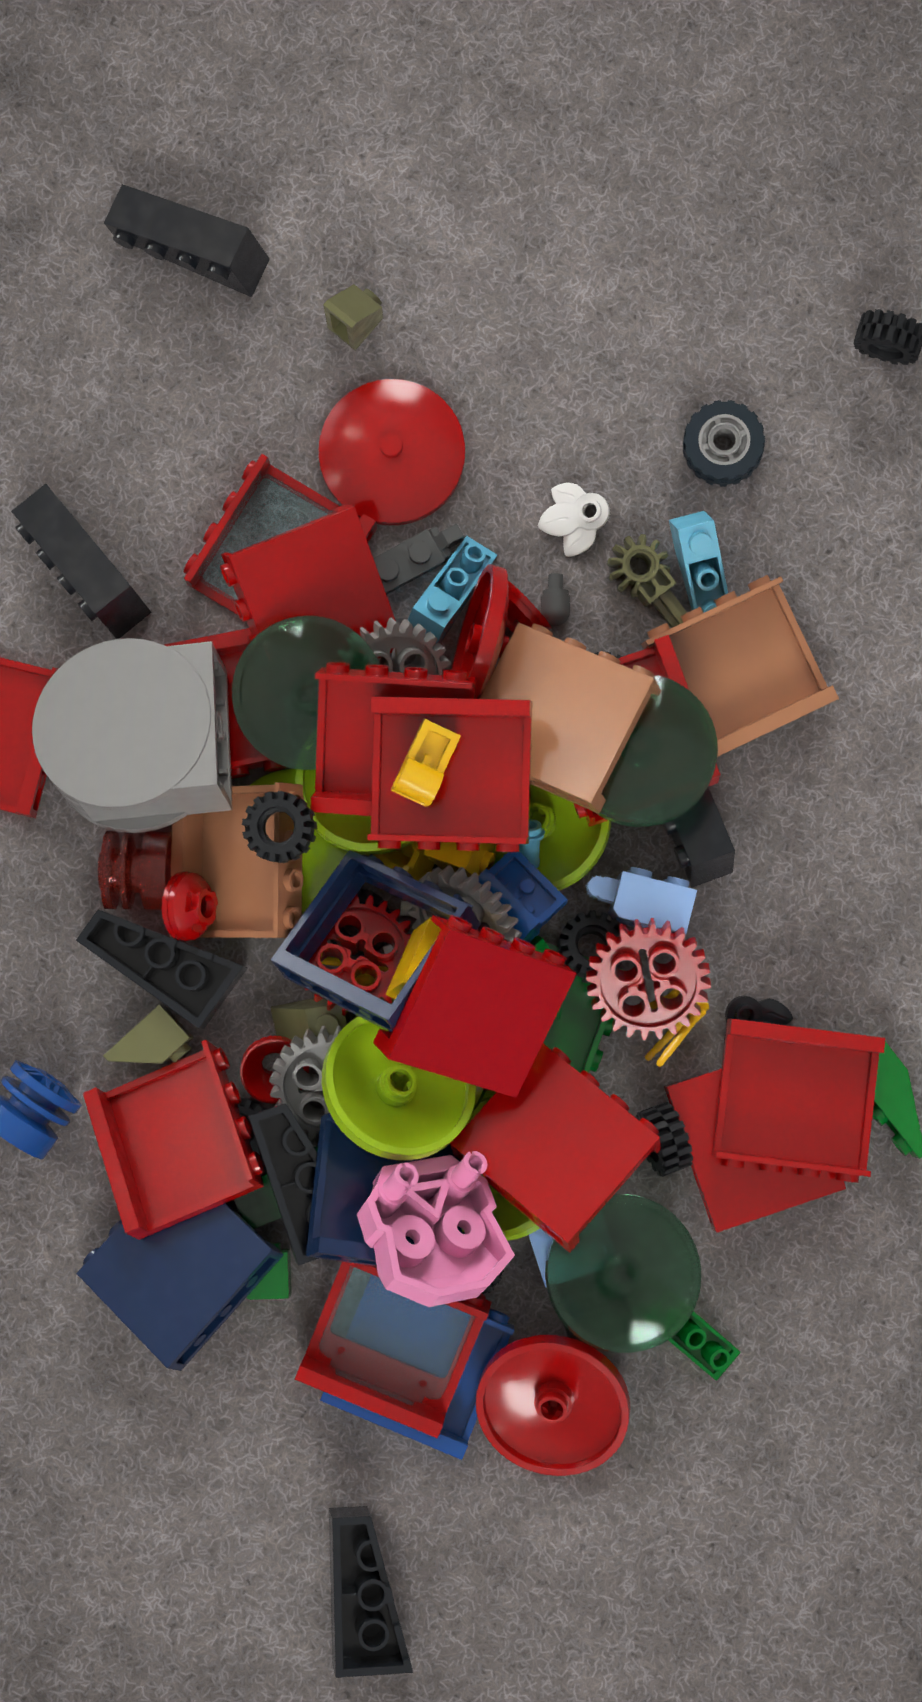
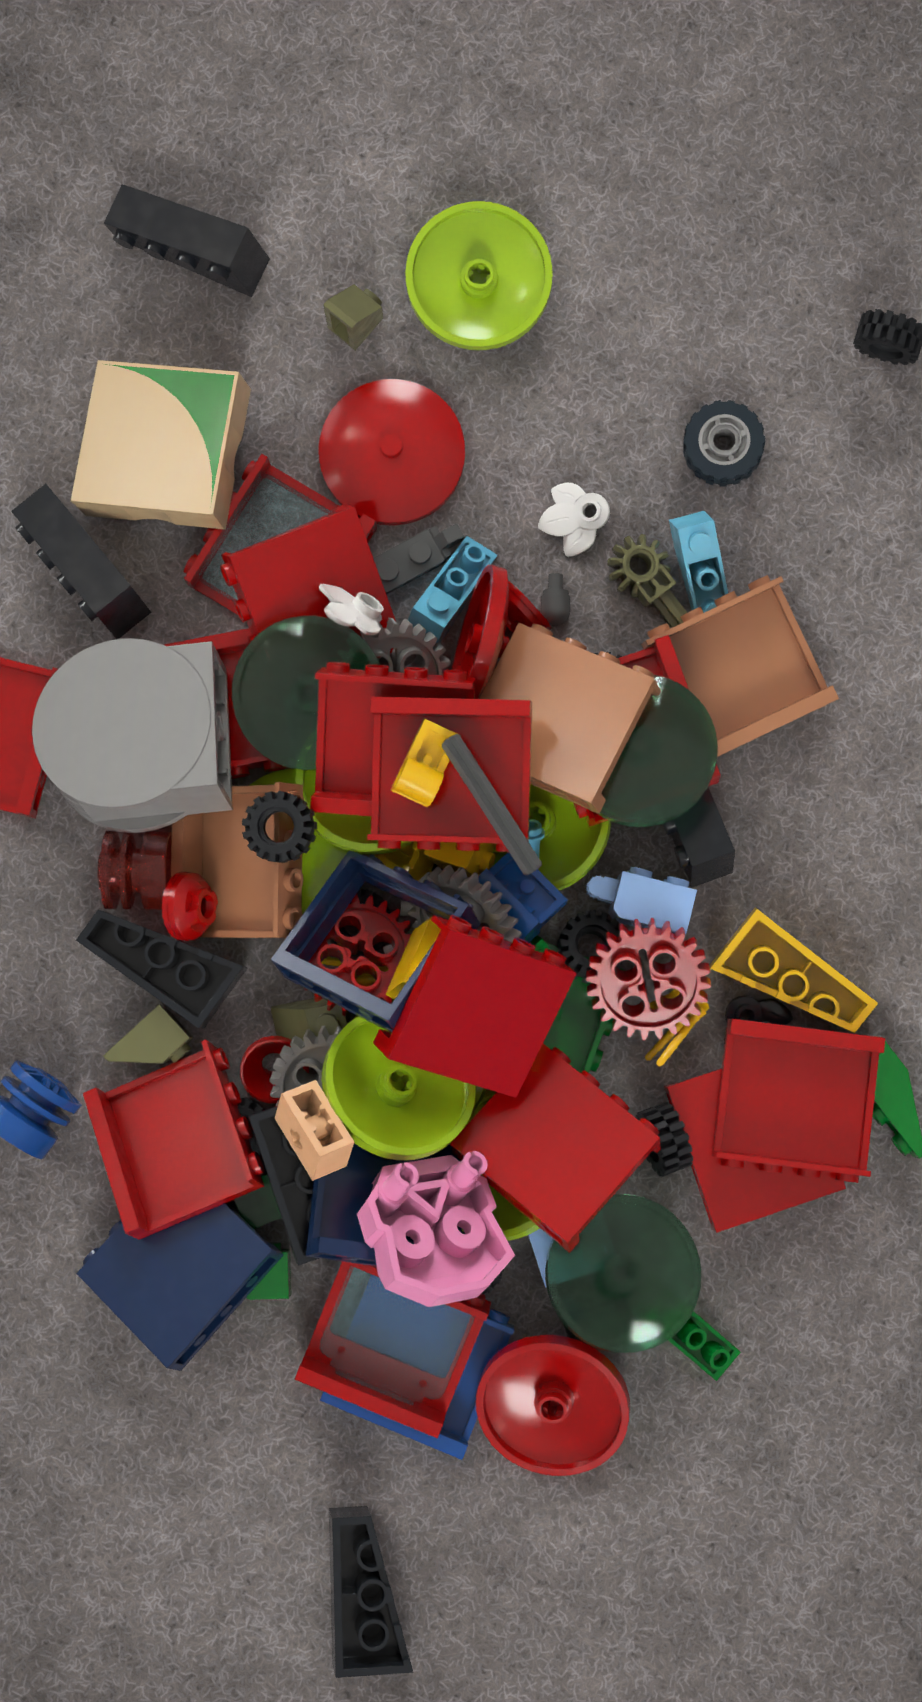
none -> tan tile [71,360,251,530]
none -> light nougat brick [275,1080,354,1181]
none -> white plate [319,584,384,635]
none -> lime dish [405,201,553,350]
none -> dark grey axle [442,734,542,875]
none -> yellow wedge [709,908,878,1033]

